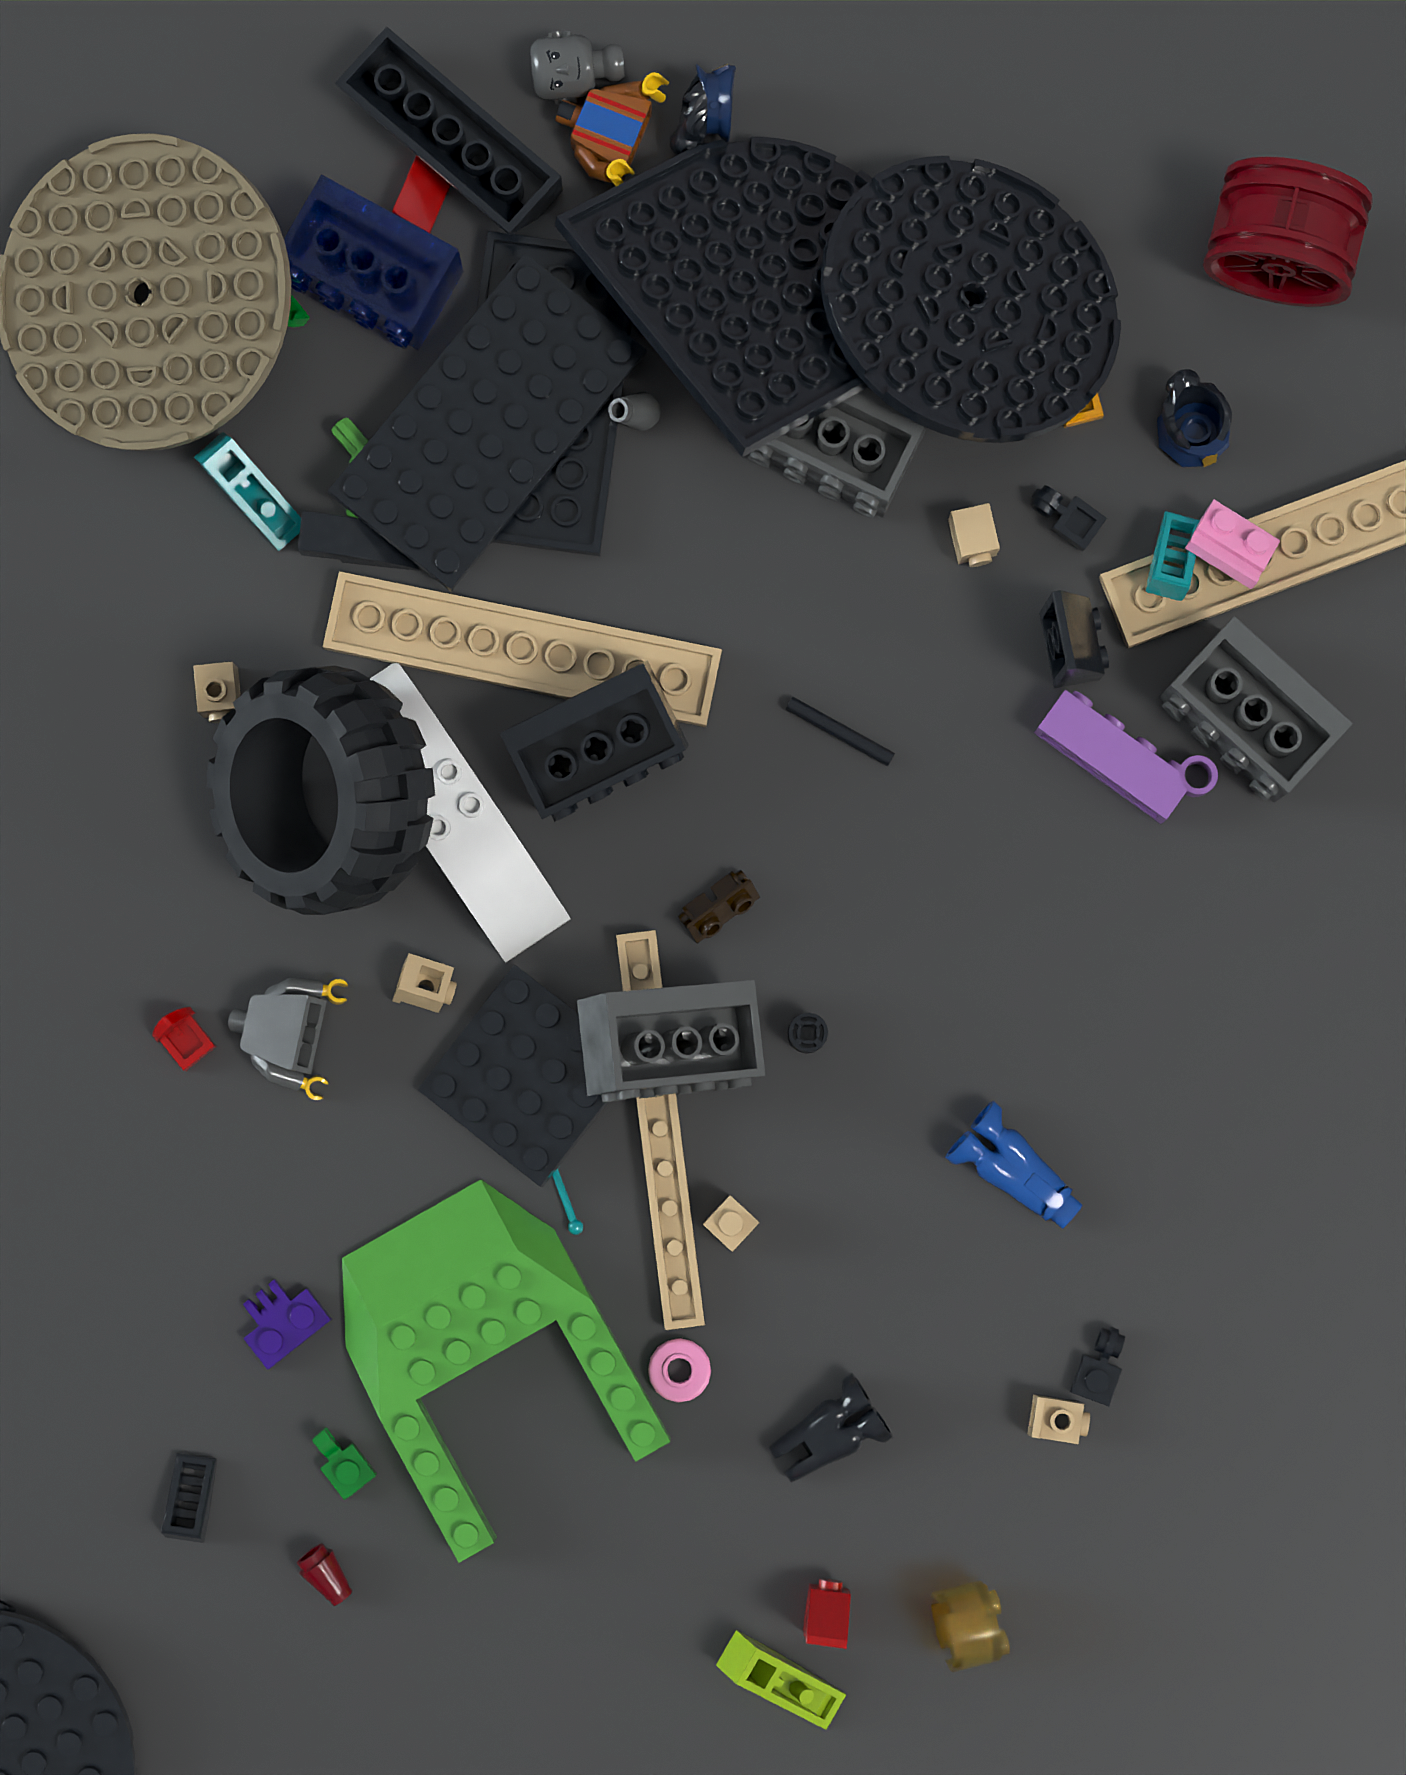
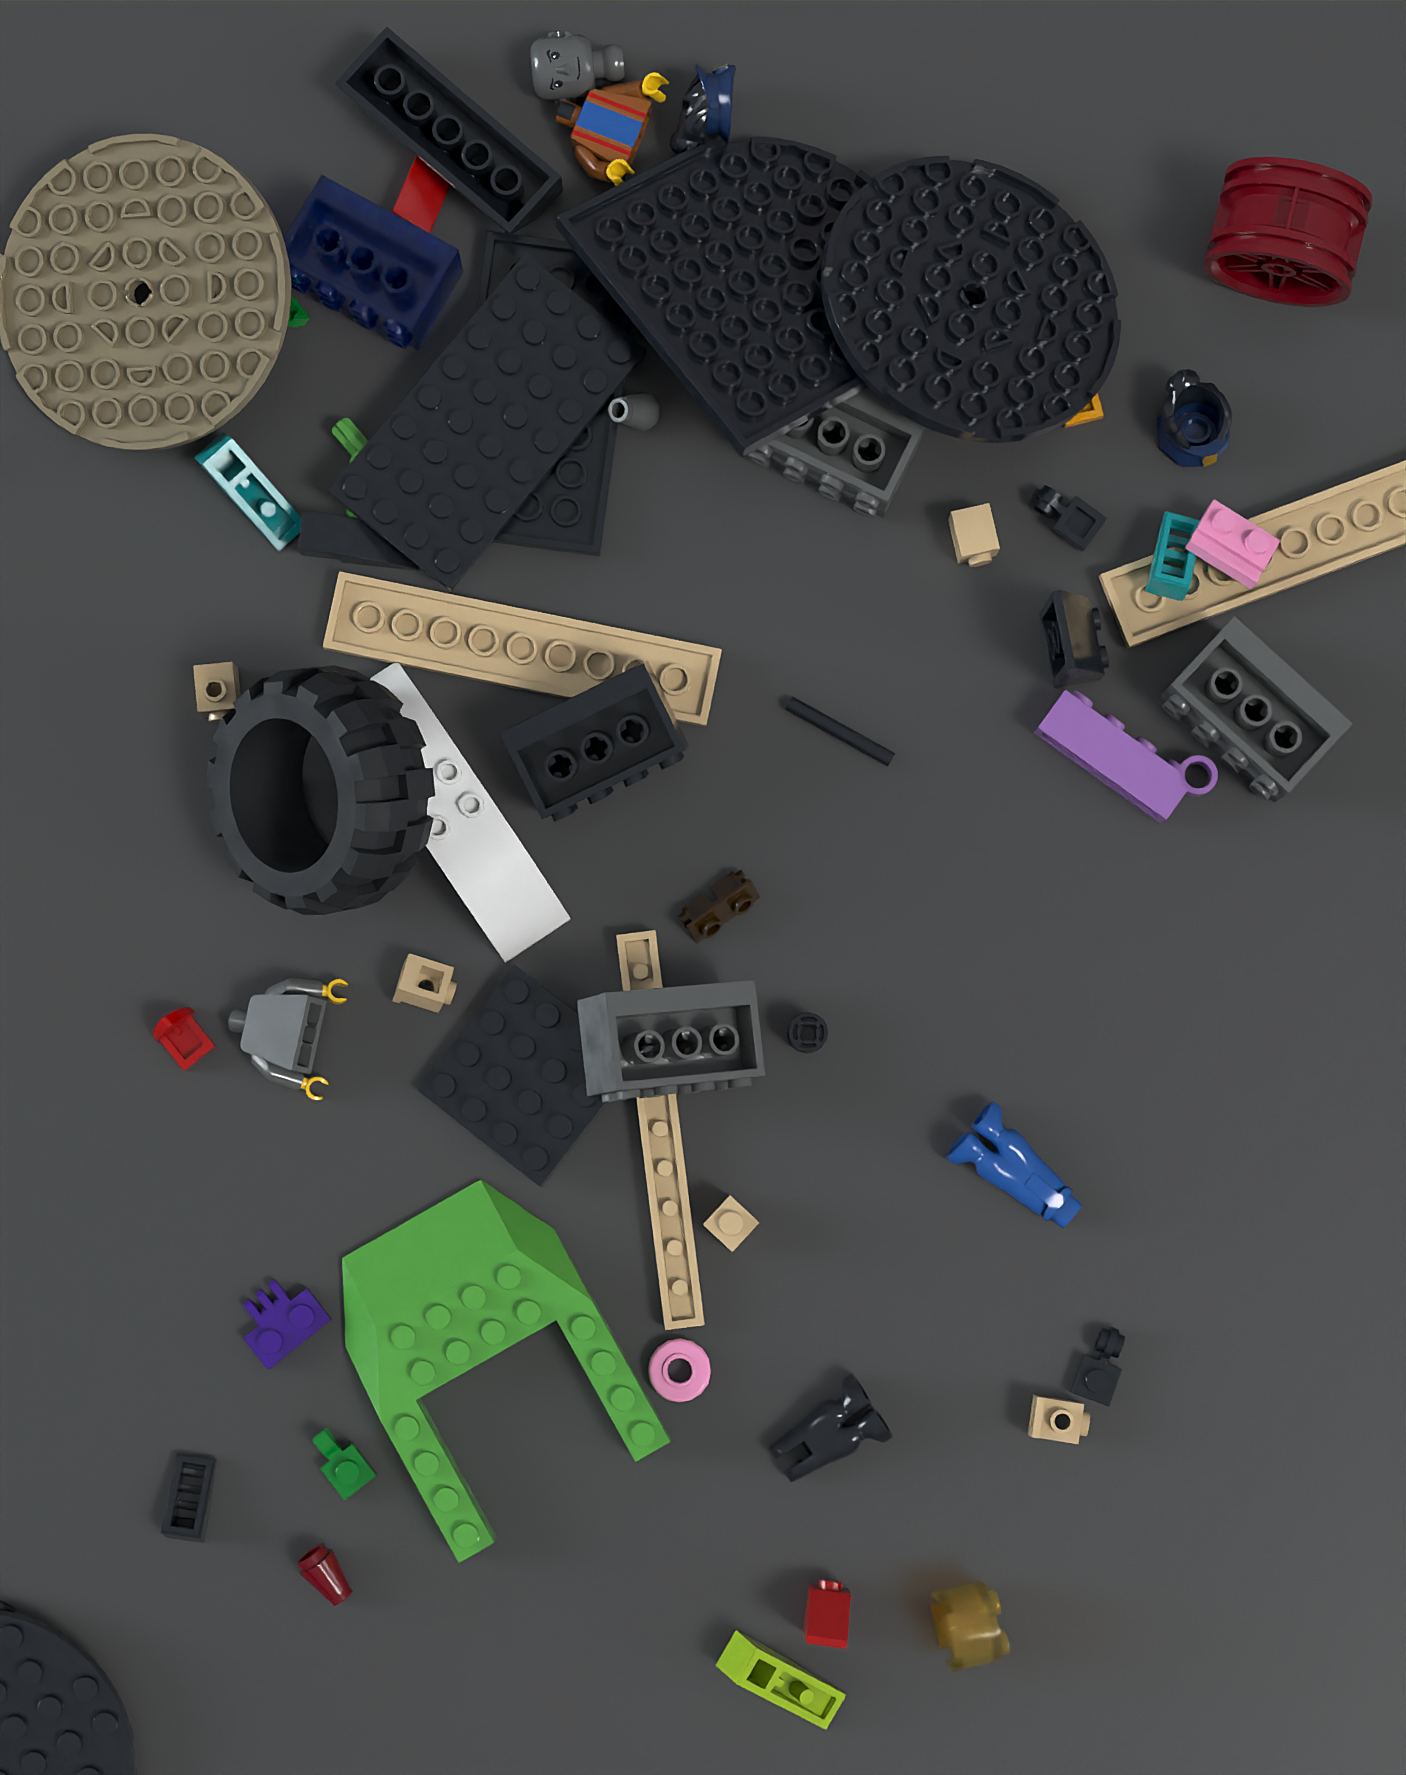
teal hinge [552,1166,583,1235] -> none

